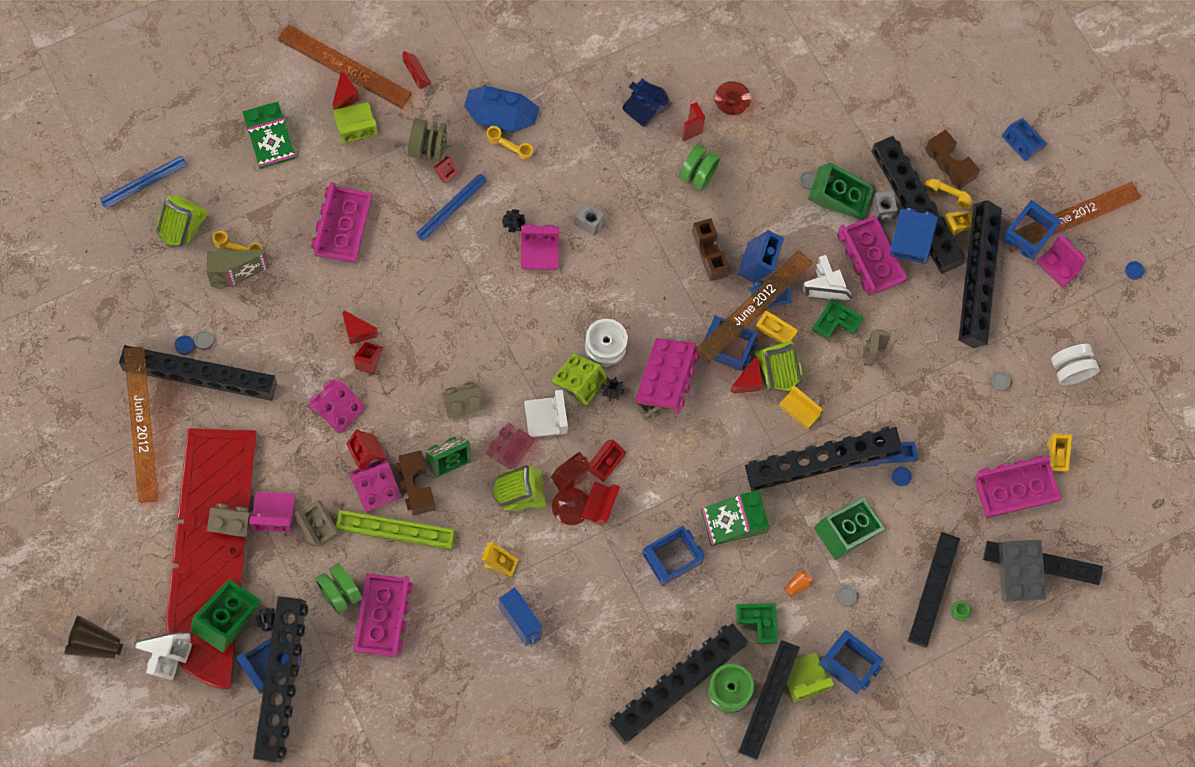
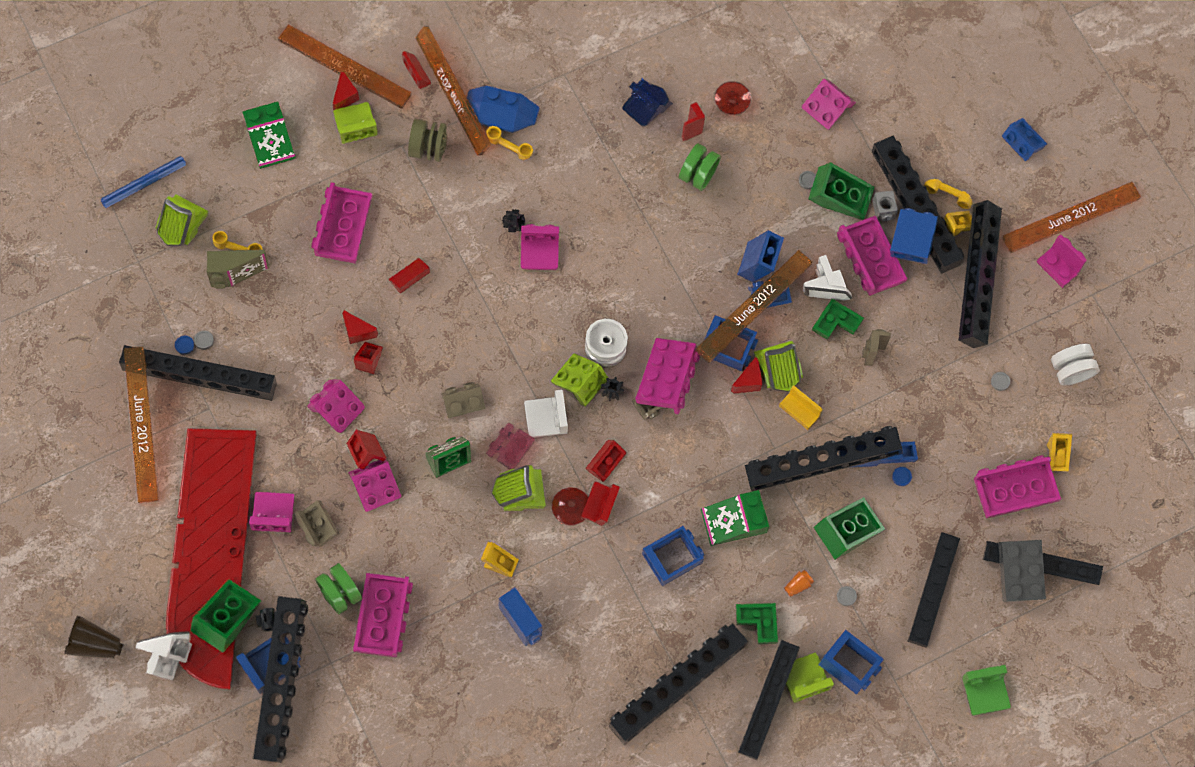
dark tan bracket [207,503,253,537] -> none
lime tile [336,510,455,550] -> none
reddish brown arch [396,450,436,516] -> none
blue axle [416,174,486,241] -> none
red plate [433,156,459,183] -> none
clear red slope [551,452,591,493] -> none
light grey brick [575,203,605,236] -> none
reddish brown arch [692,218,730,281] -> none
bright green wheel [708,664,754,713] -> none
yellow panel [755,311,798,343] -> none
reddish brown arch [925,129,980,189] -> none
bright green plate [951,601,971,621] -> none
blue window [1002,200,1062,260] -> none
blue piece [1125,261,1145,280] -> none
none -> red slope [389,258,430,294]
none -> clear orange tile [415,26,491,156]
none -> dark pink bracket [802,79,856,129]
none -> bright green bracket [962,665,1011,716]

